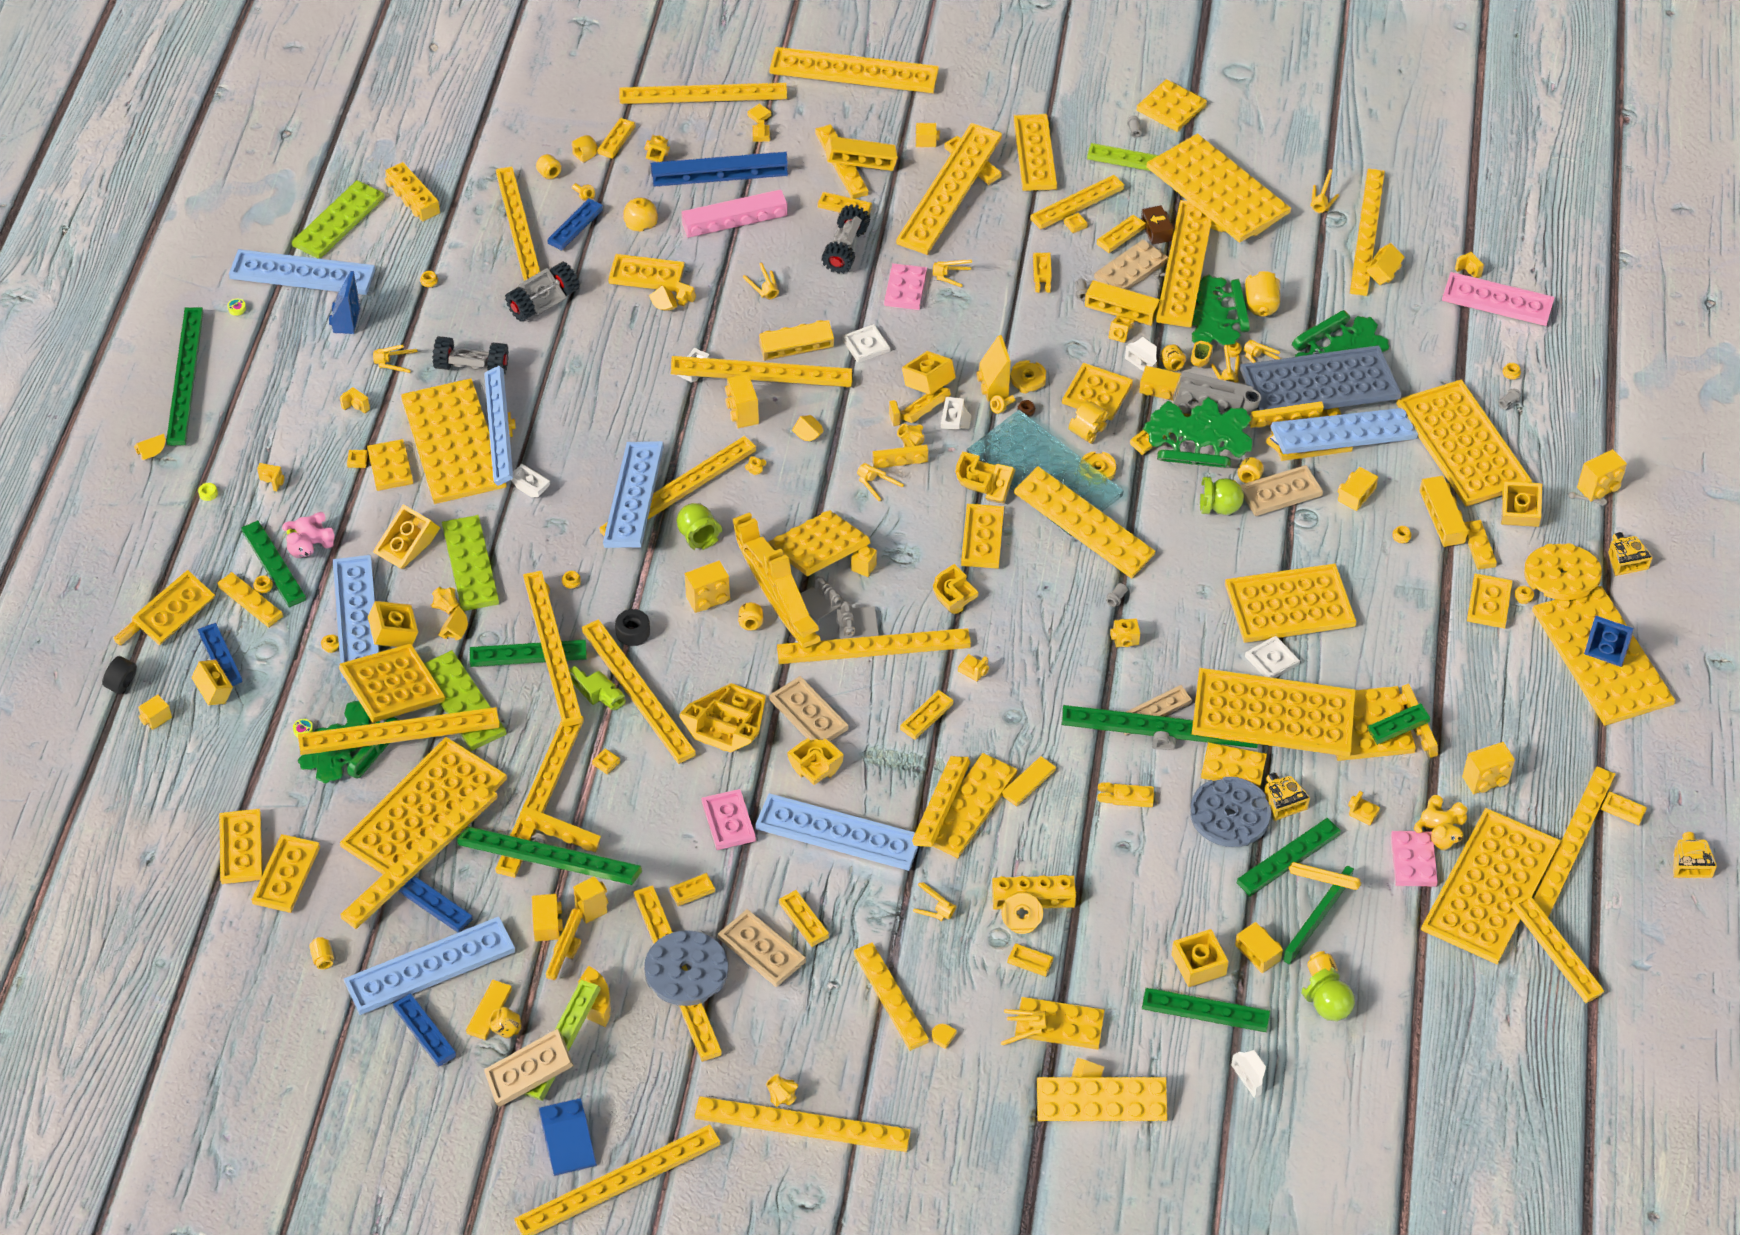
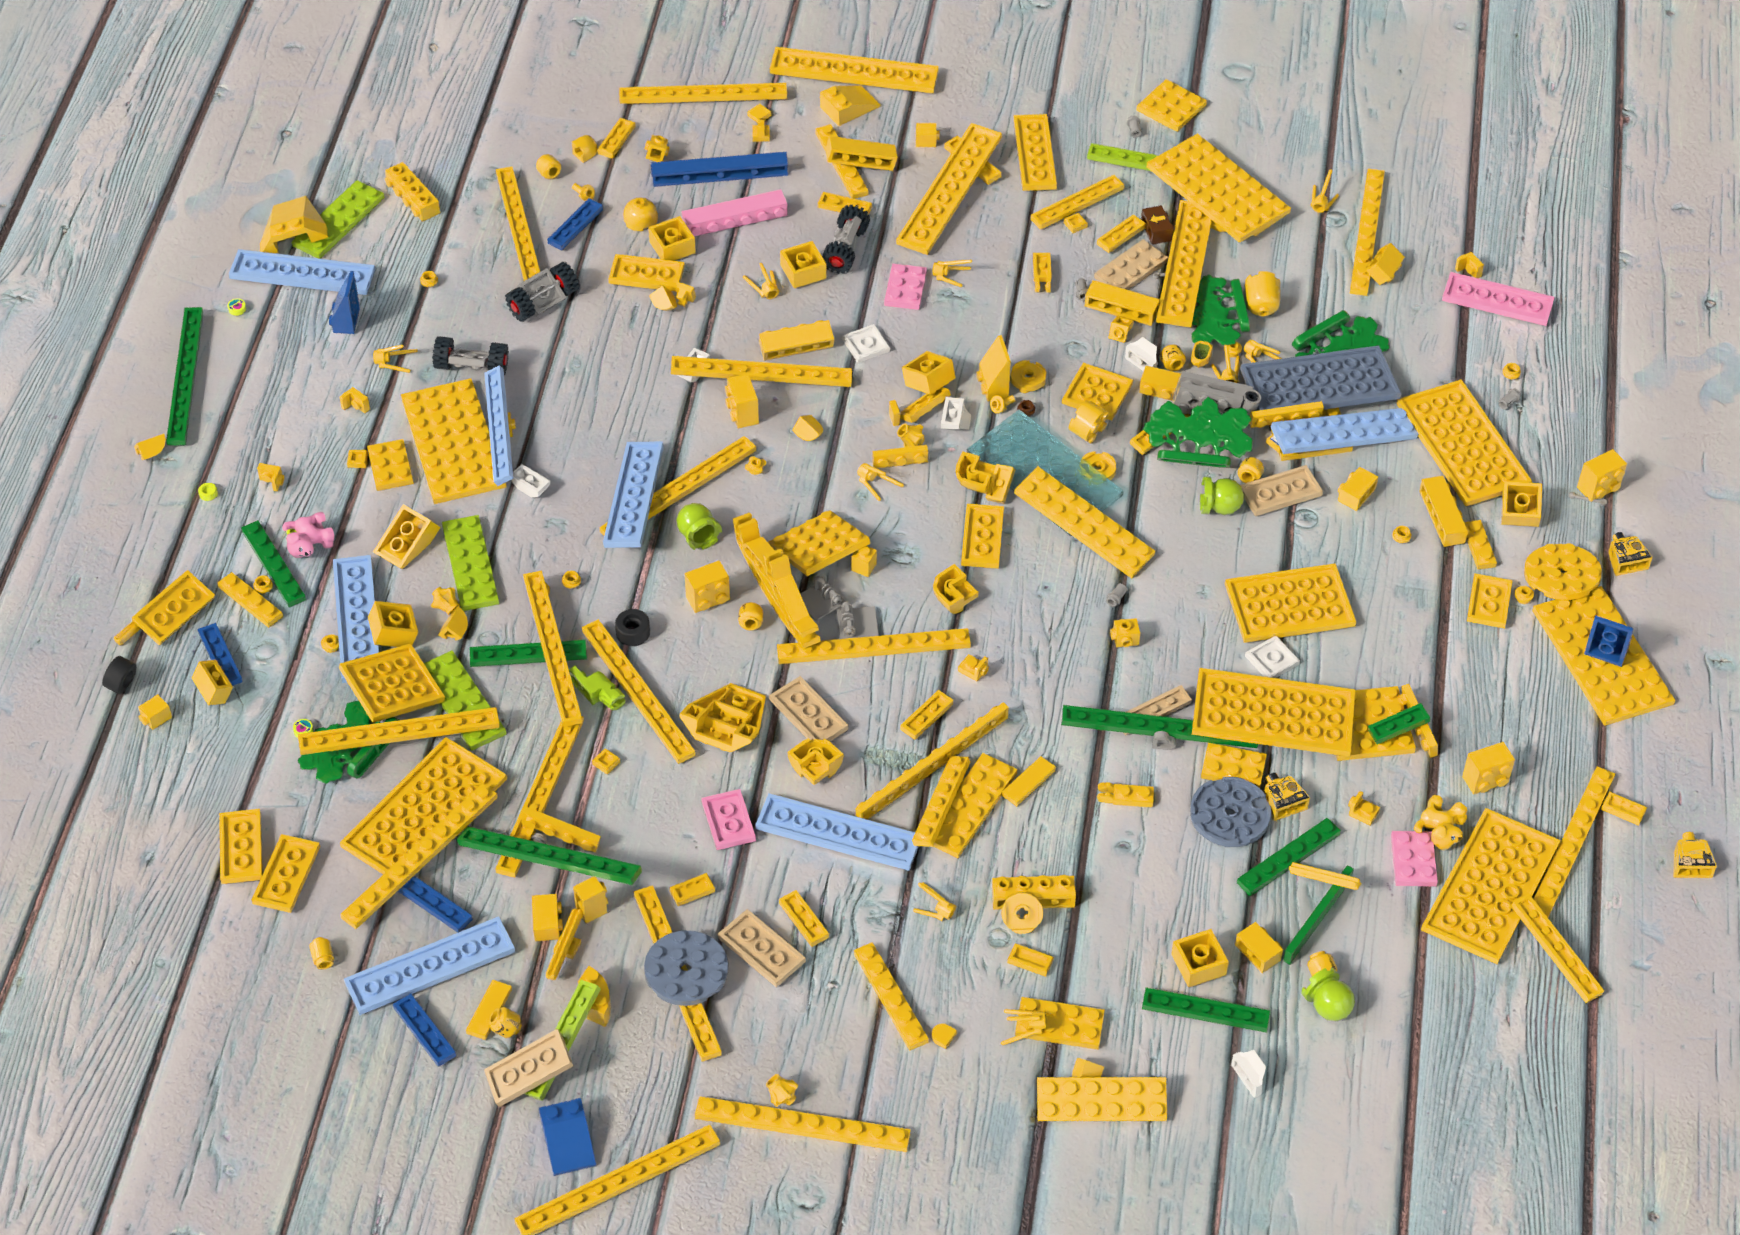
none -> yellow wedge [260,196,328,254]
none -> yellow brick [648,216,696,261]
none -> yellow brick [780,241,826,288]
none -> yellow slope [820,85,880,126]
none -> yellow plate [855,702,1009,820]

